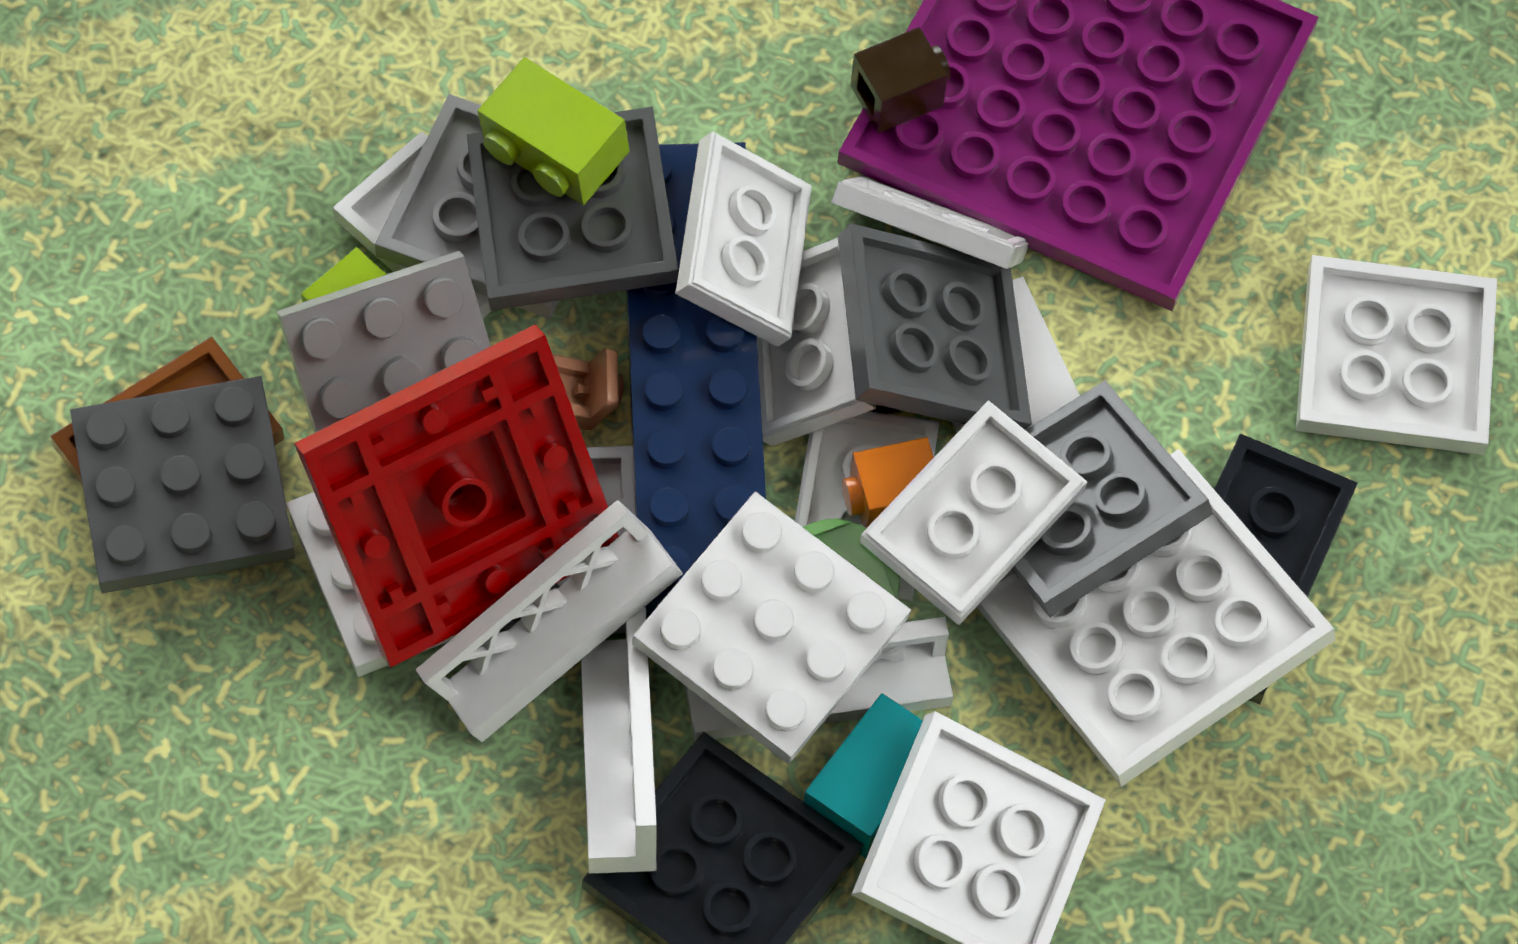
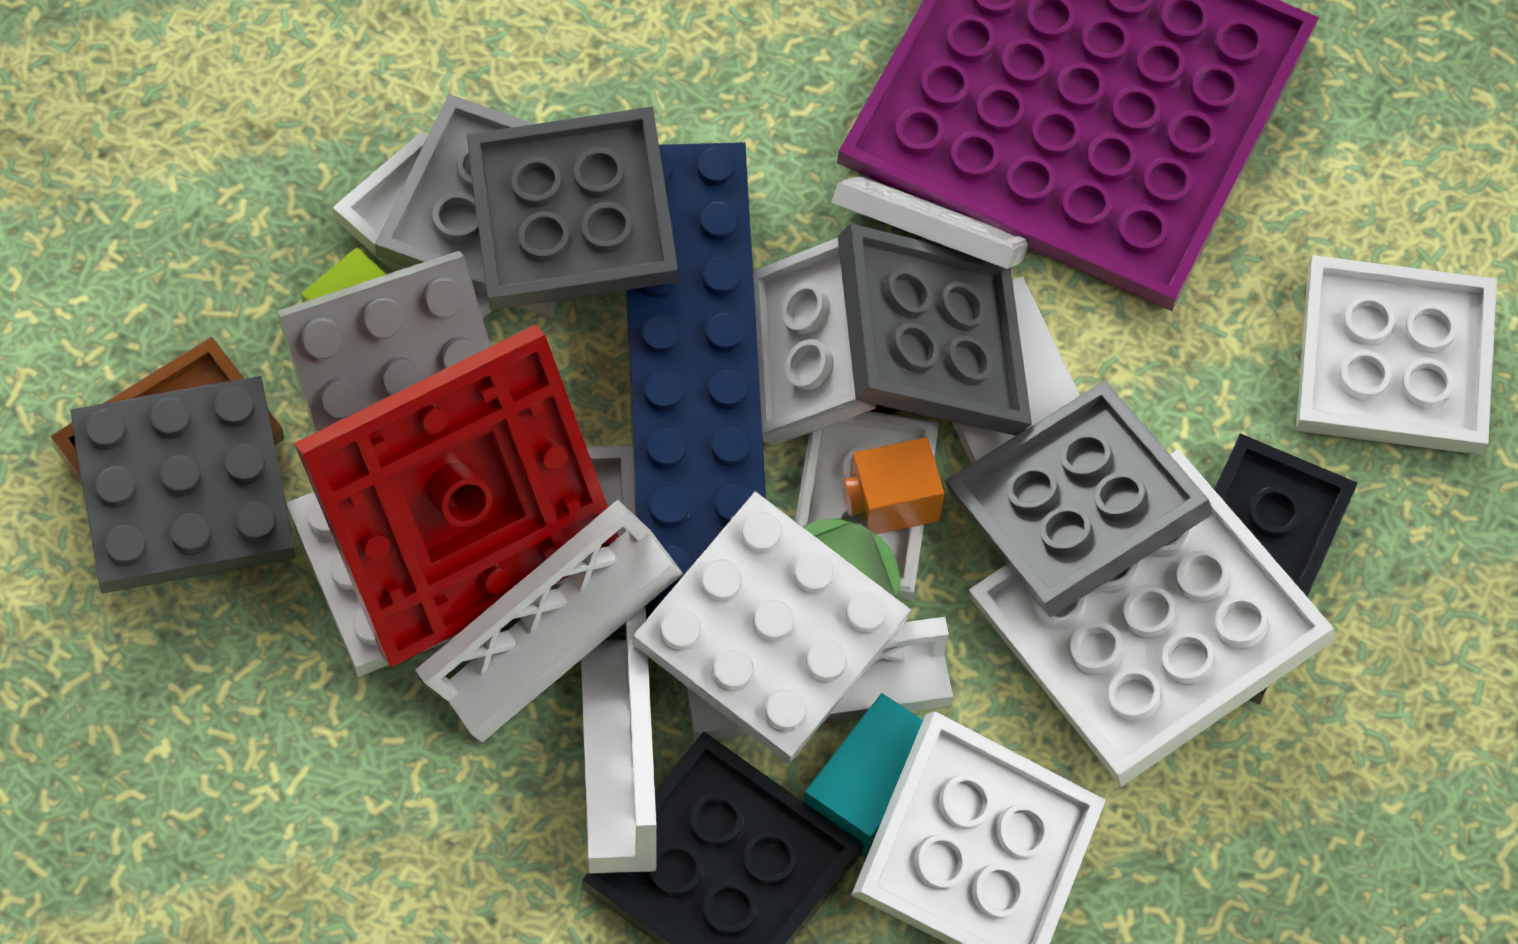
lime brick [477,57,630,206] -> none
nougat bracket [553,348,624,430] -> none
white tile [675,131,812,347] -> none
dark brown brick [850,27,951,133] -> none
white tile [860,400,1087,625] -> none

